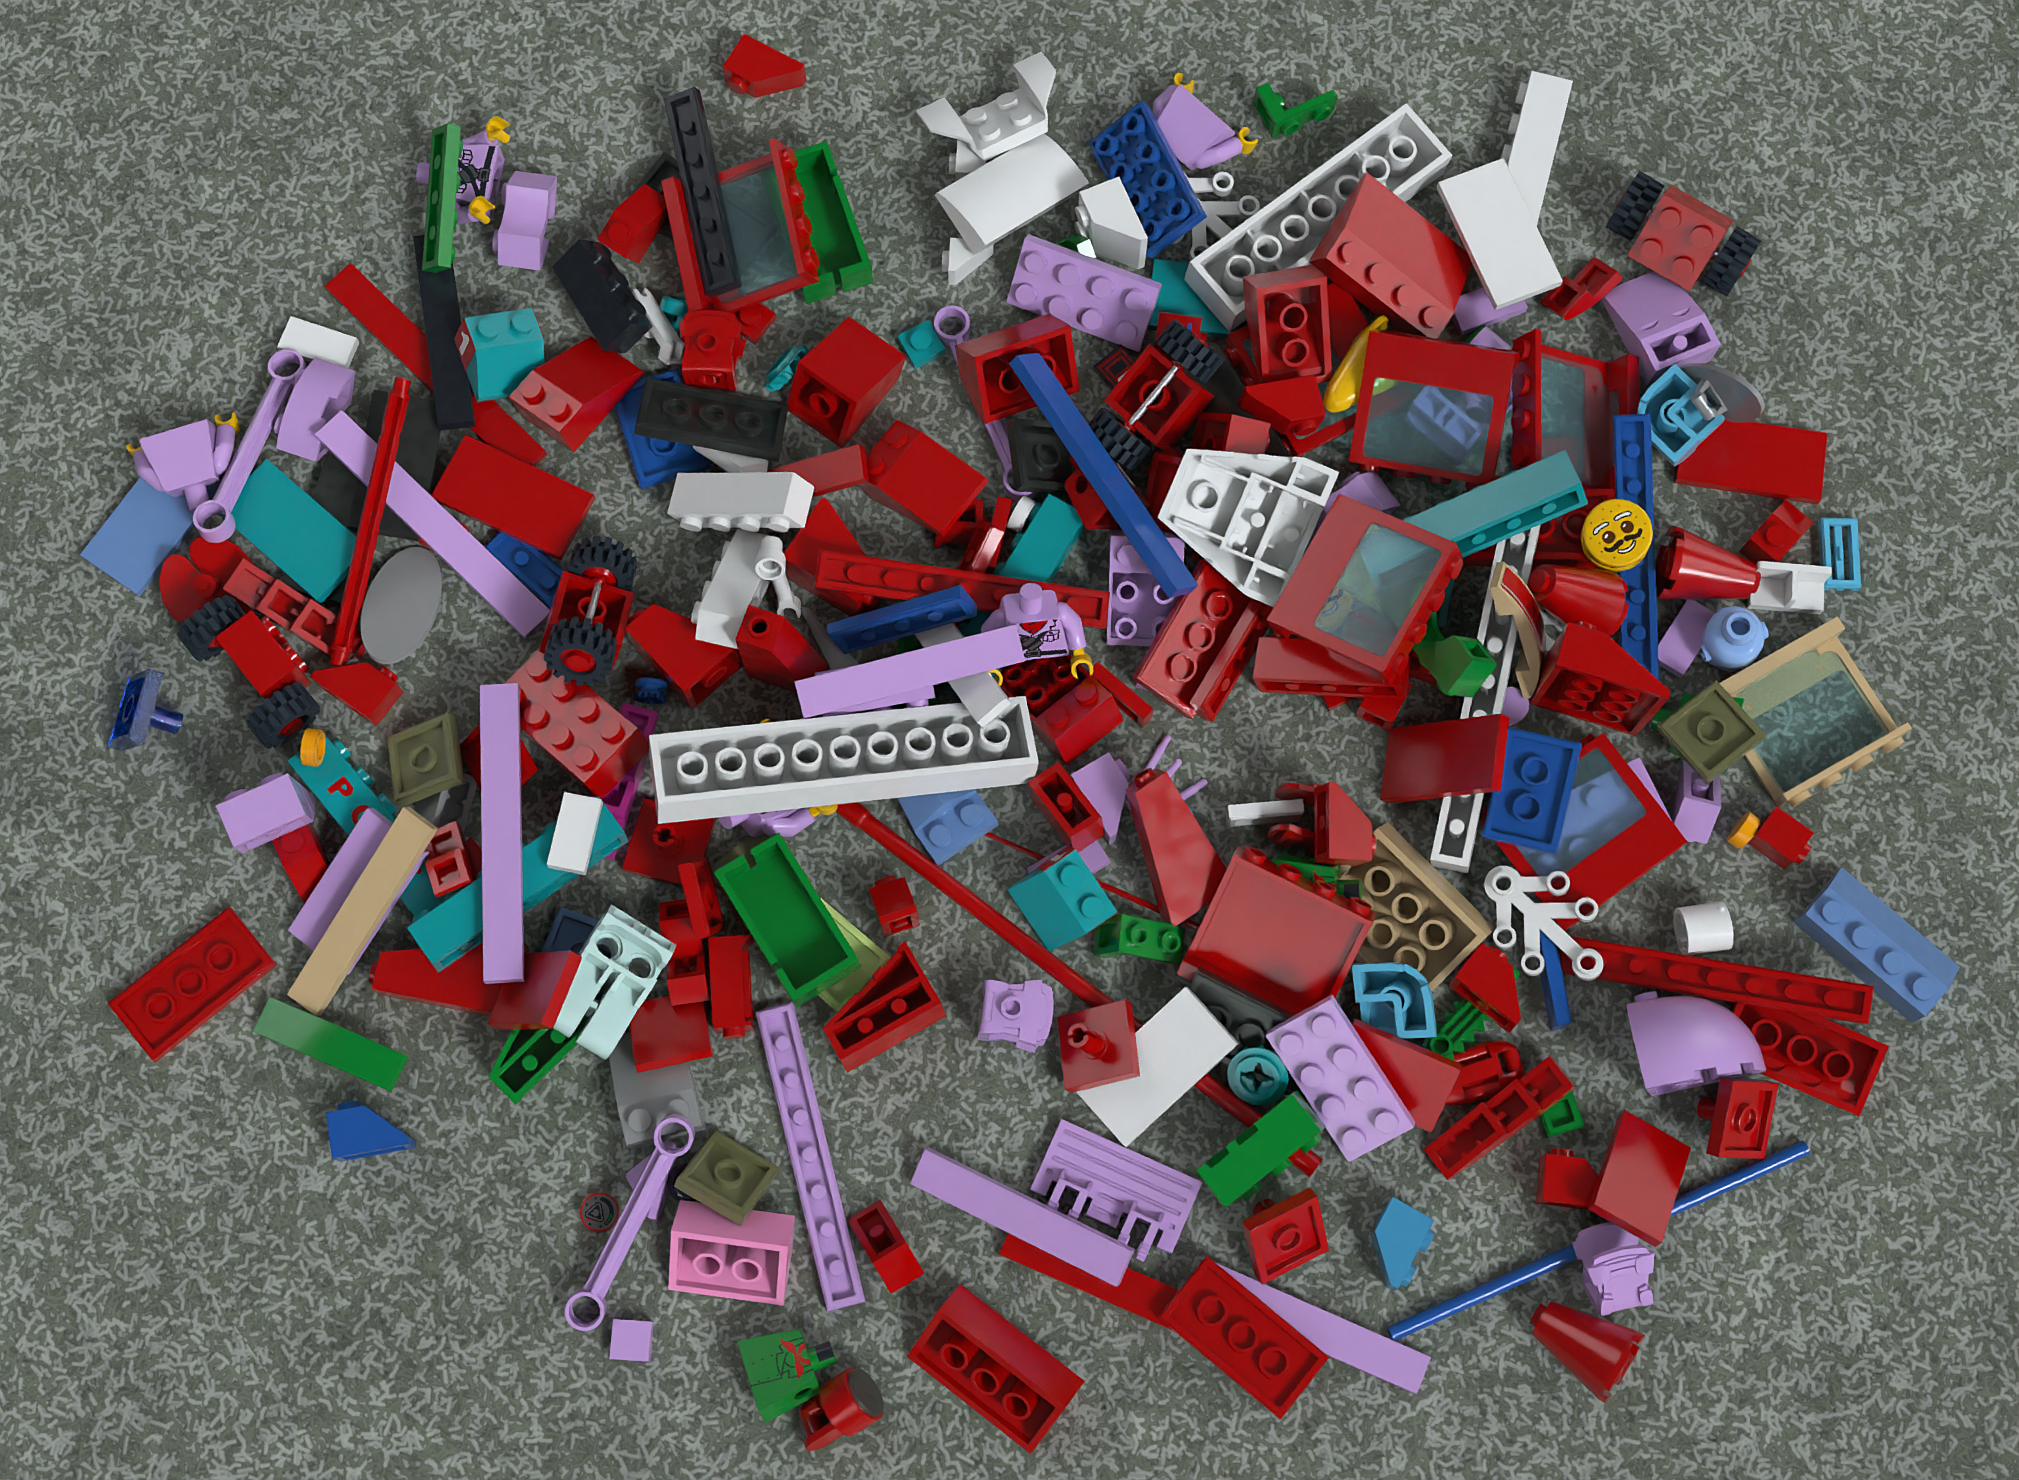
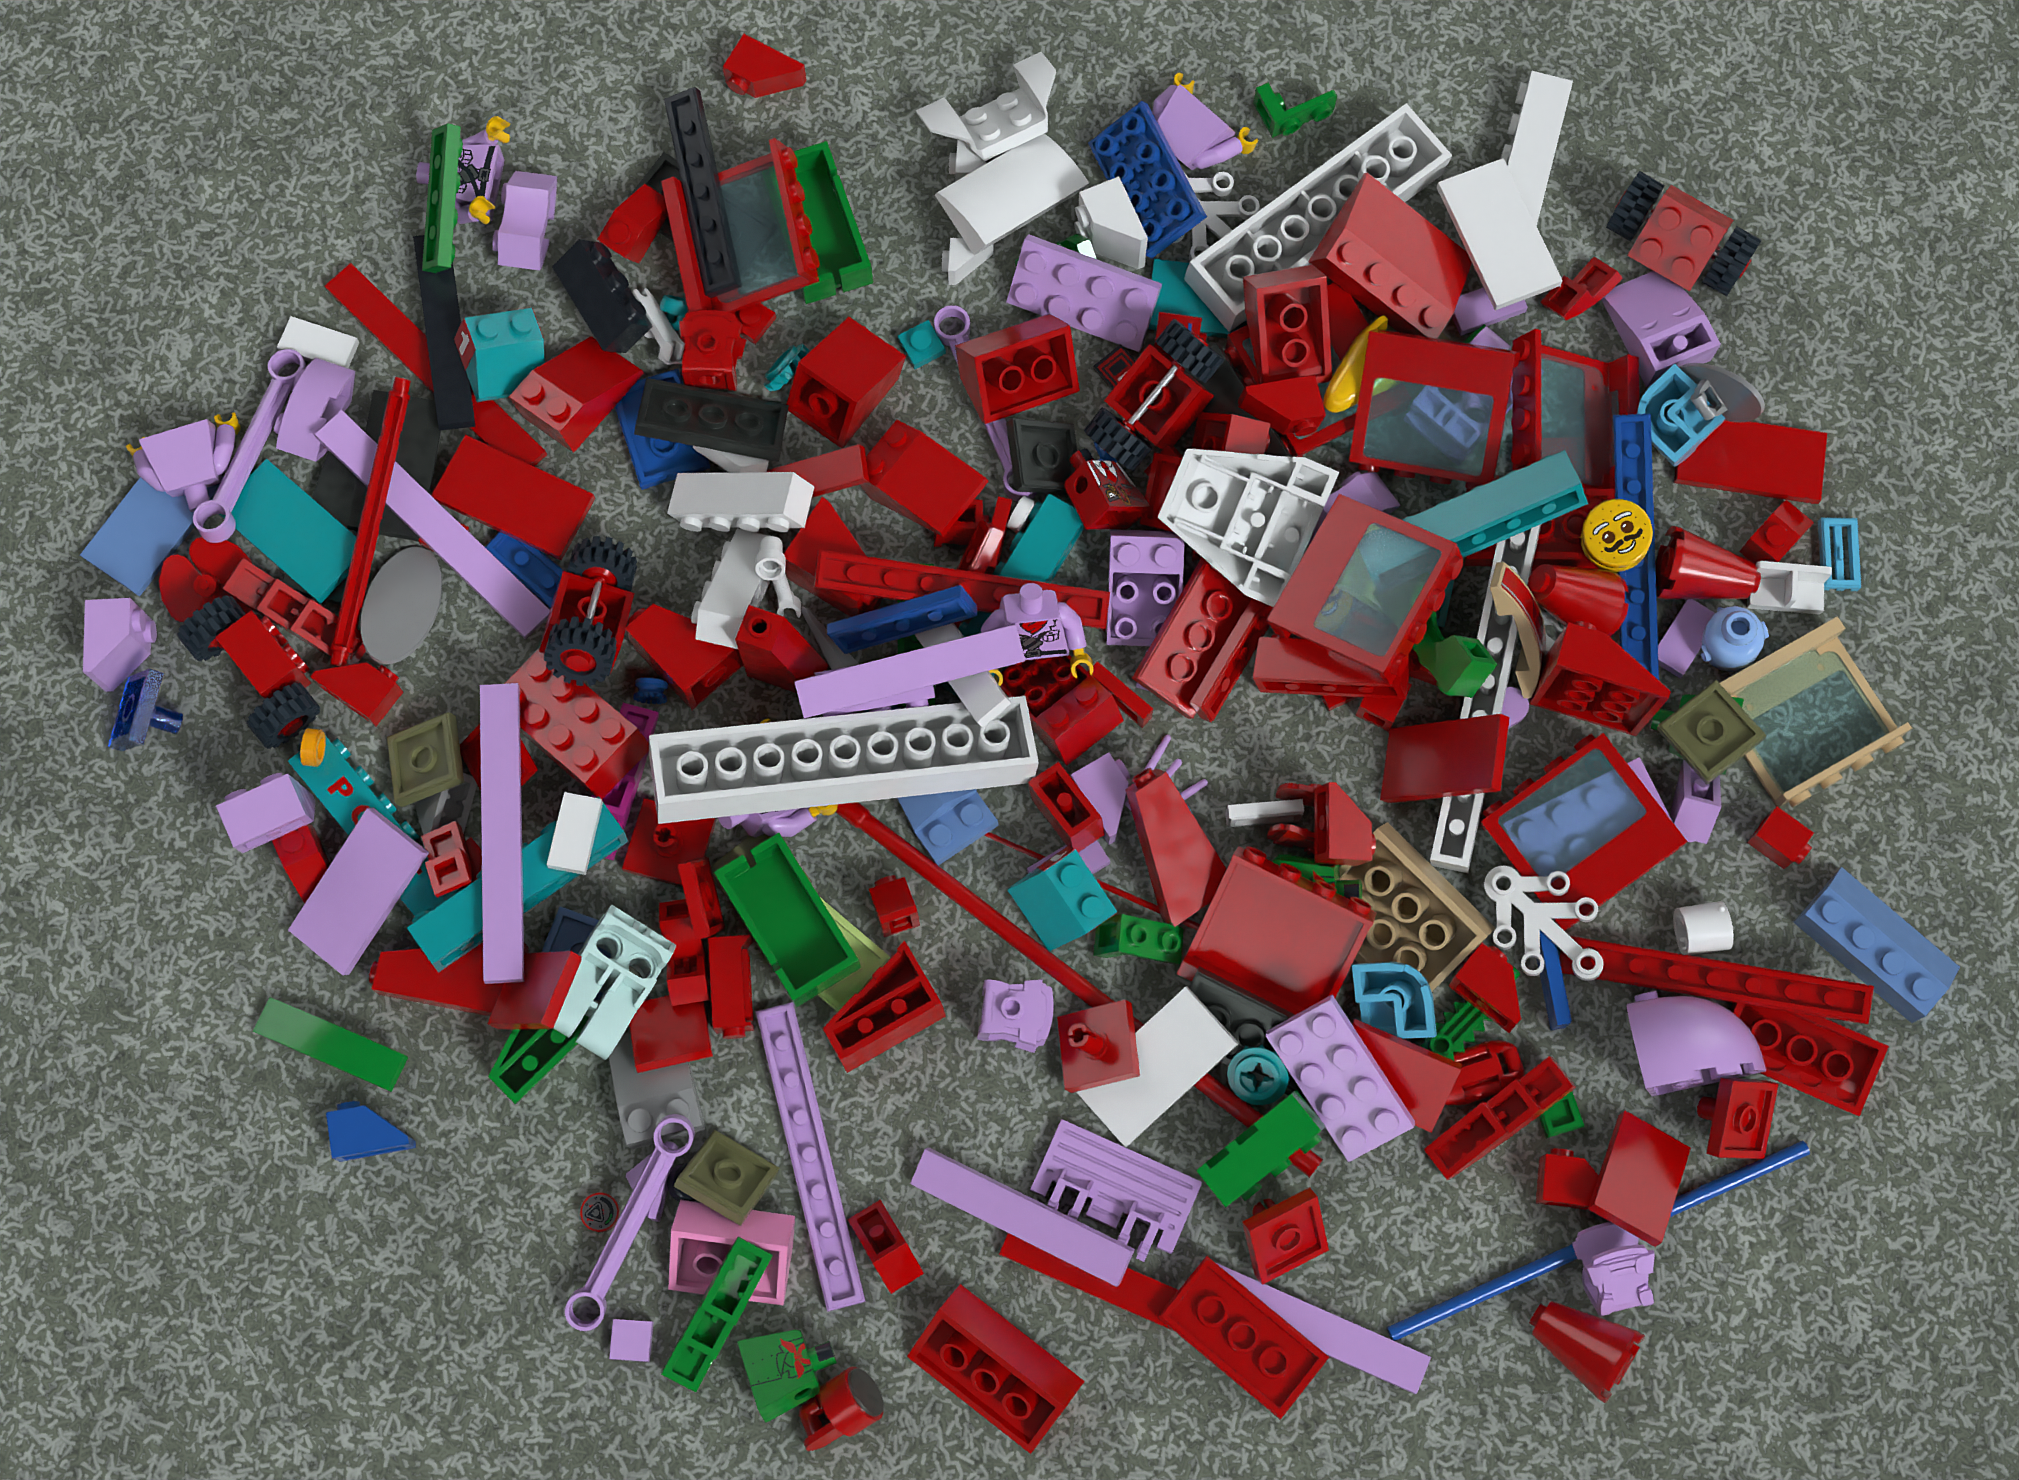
red tile [107,906,277,1062] -> none
tan tile [287,807,438,1016] -> none
blue tile [1009,353,1199,598] -> none
dark azure slope [1370,1197,1435,1291] -> none
blue tile [1482,727,1582,855] -> none
light orange tile [1726,811,1761,849] -> none
none -> lavender slope [83,598,157,692]
none -> green slope [661,1236,773,1392]

